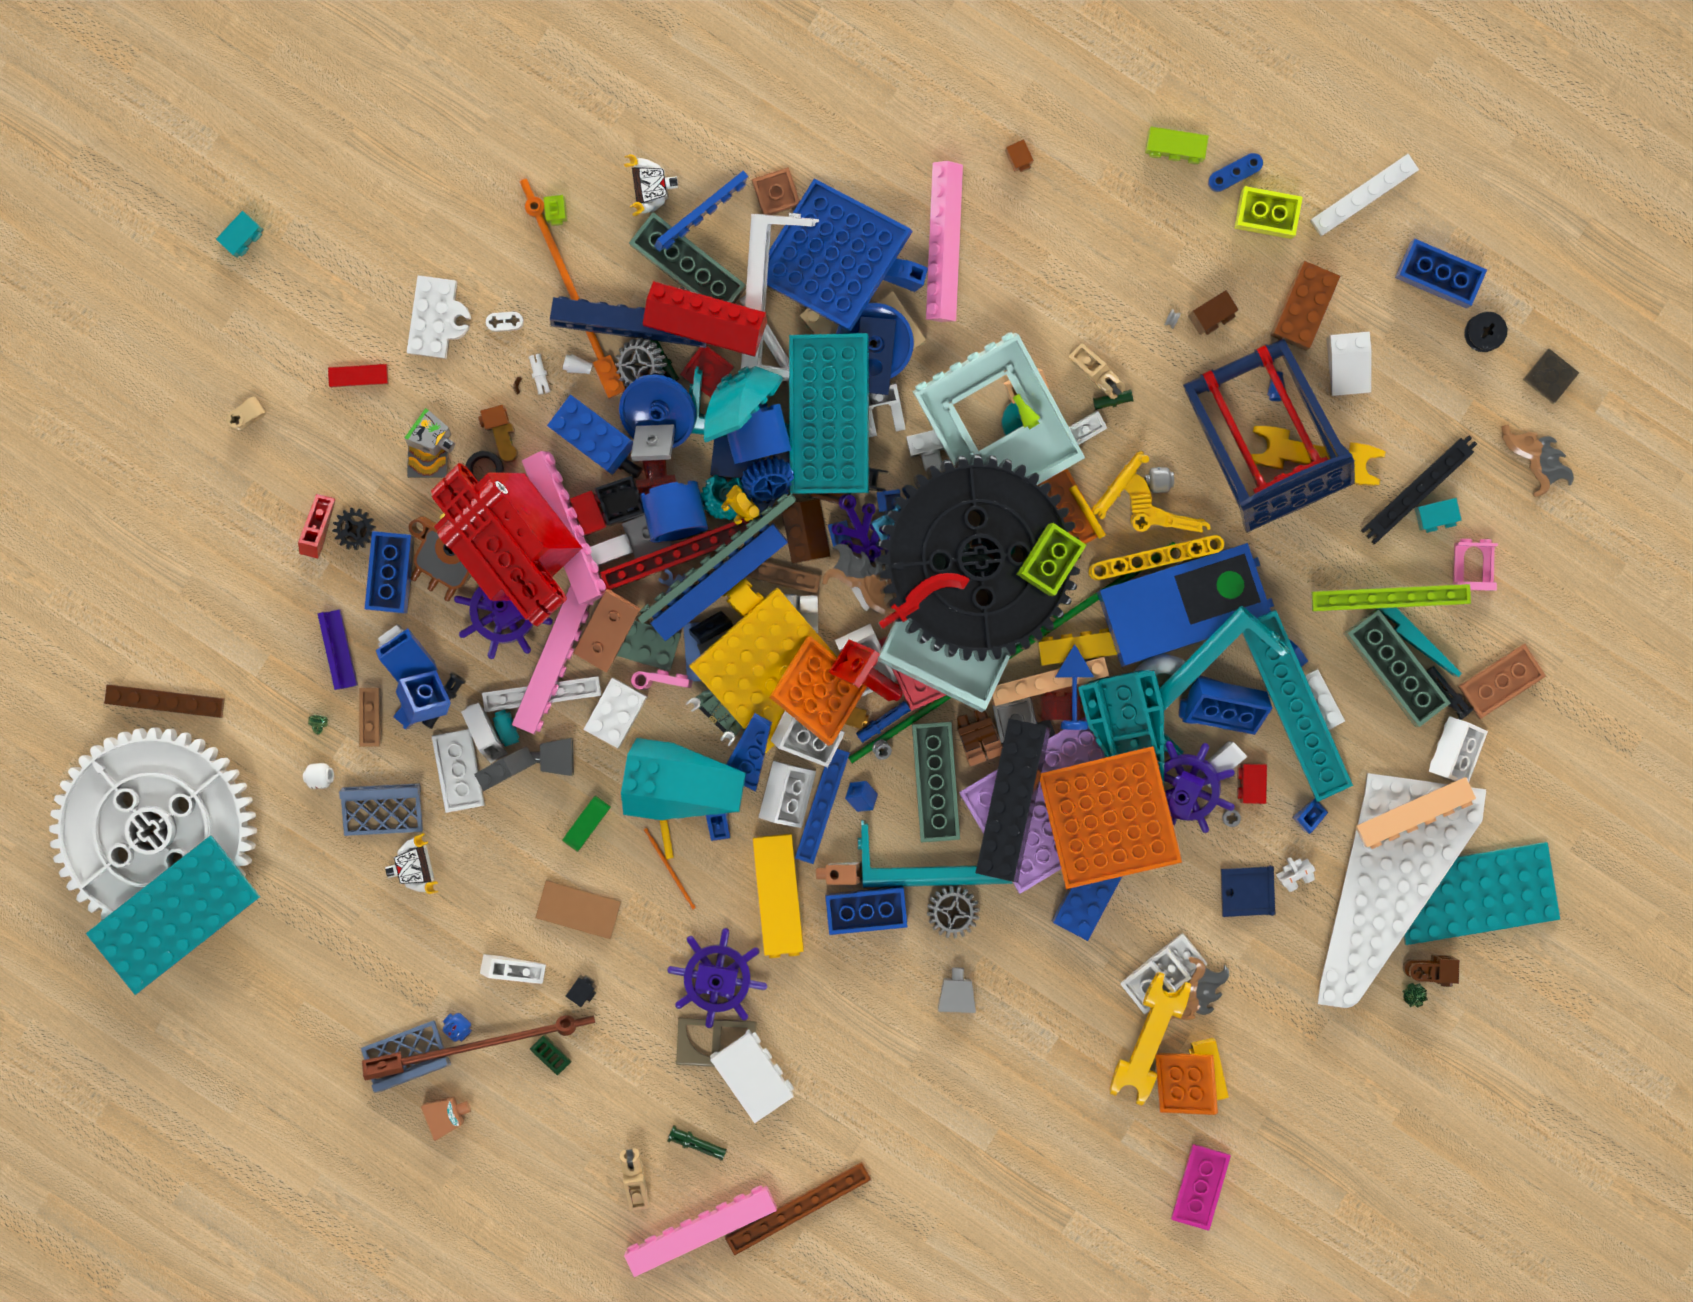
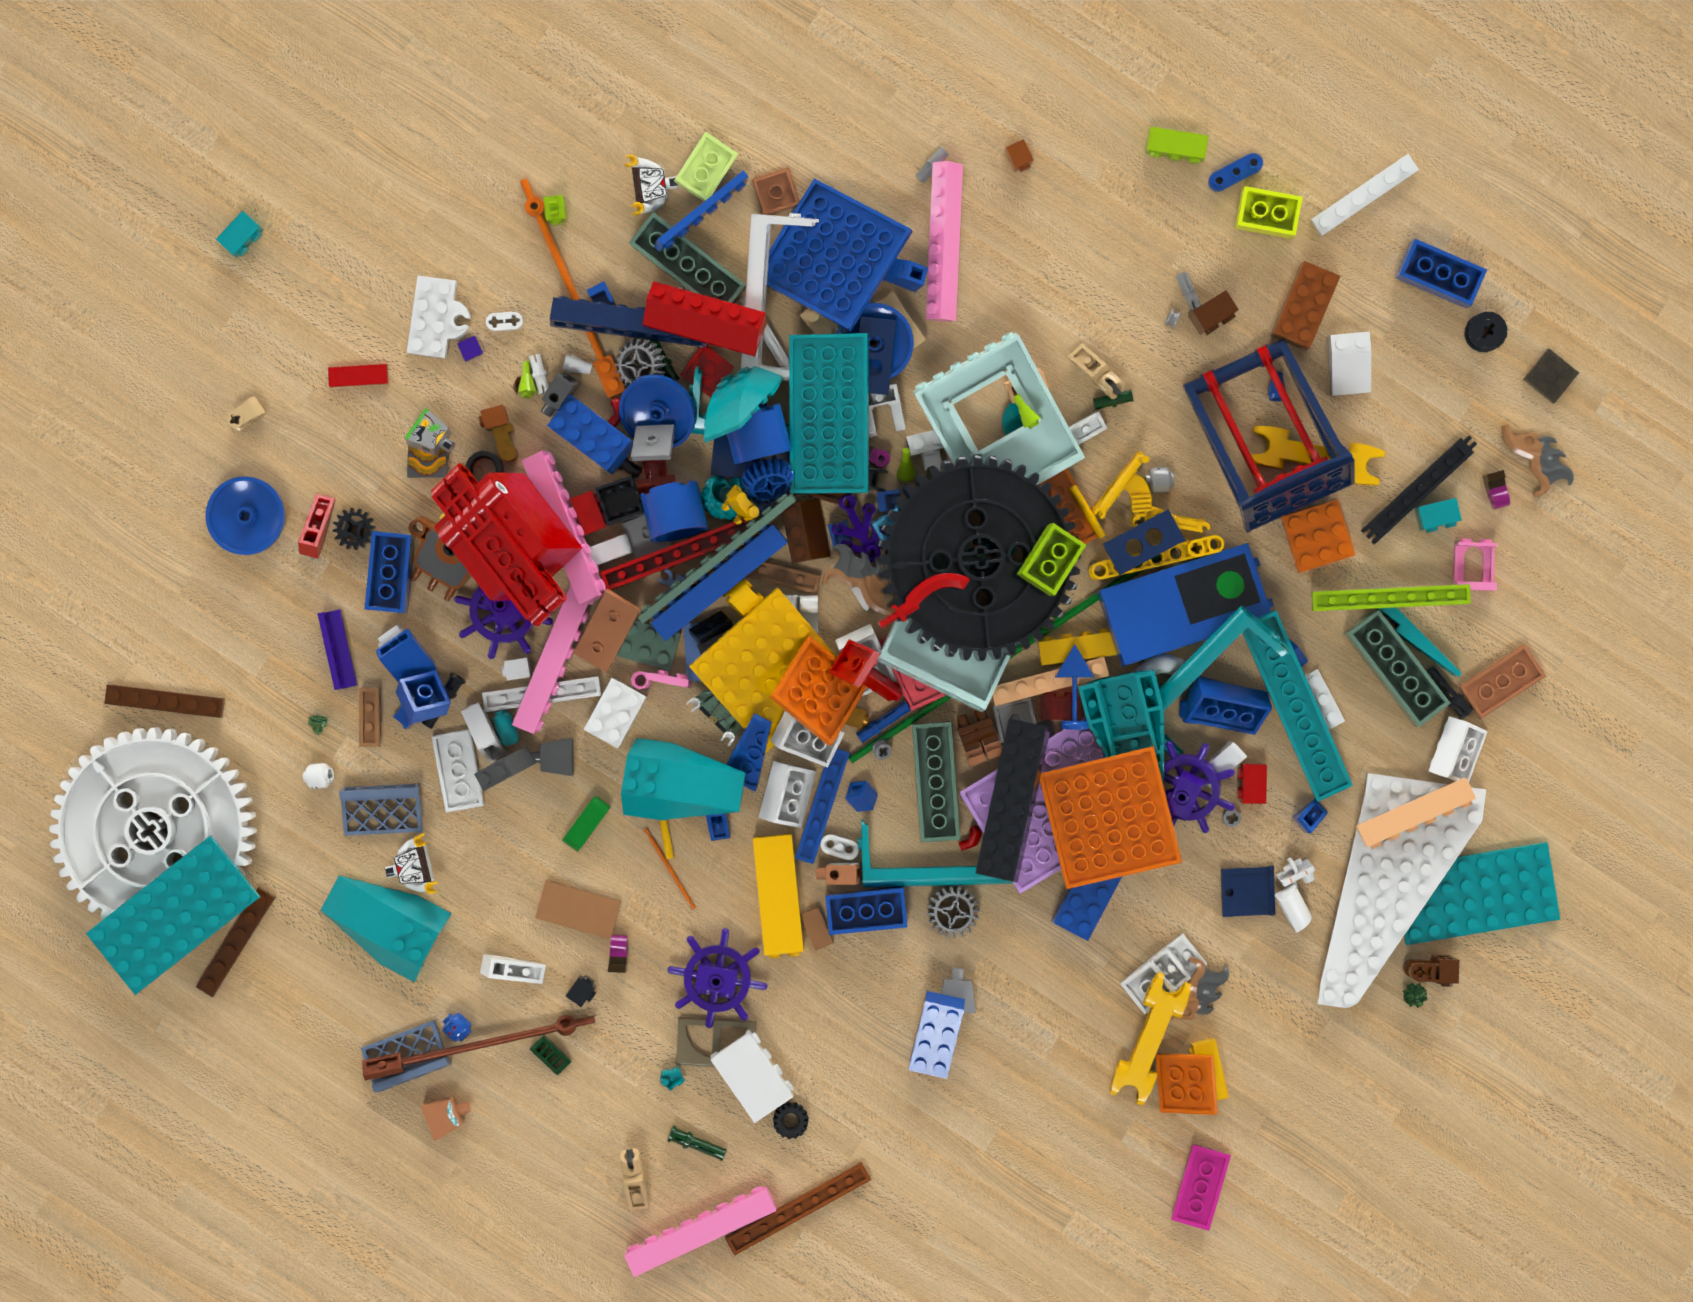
none -> reddish brown plate [196,887,276,997]
none -> blue dish [205,477,285,555]
none -> teal wedge [321,875,452,982]
none -> dark purple tile [457,335,483,362]
none -> white brick [502,657,532,681]
none -> lime cone [517,361,537,399]
none -> dark grey torso [541,372,581,417]
none -> blue panel [587,281,616,306]
none -> red arm [607,397,621,427]
none -> leg [608,935,628,973]
none -> teal arm [660,1067,685,1091]
none -> yellowish green plate [674,132,738,201]
none -> black tyre [773,1102,808,1139]
none -> medium nougat tile [800,907,834,951]
none -> white plate [821,834,859,860]
none -> magenta leg [869,439,890,468]
none -> lime cone [896,448,916,482]
none -> brick [909,991,965,1079]
none -> light grey axle [916,147,949,183]
none -> red arm [958,825,982,852]
none -> dark blue piece [1102,509,1185,576]
none -> light grey axle [1176,272,1202,311]
none -> white brick [1274,883,1312,933]
none -> orange plate [1281,499,1355,573]
none -> leg [1482,470,1510,510]

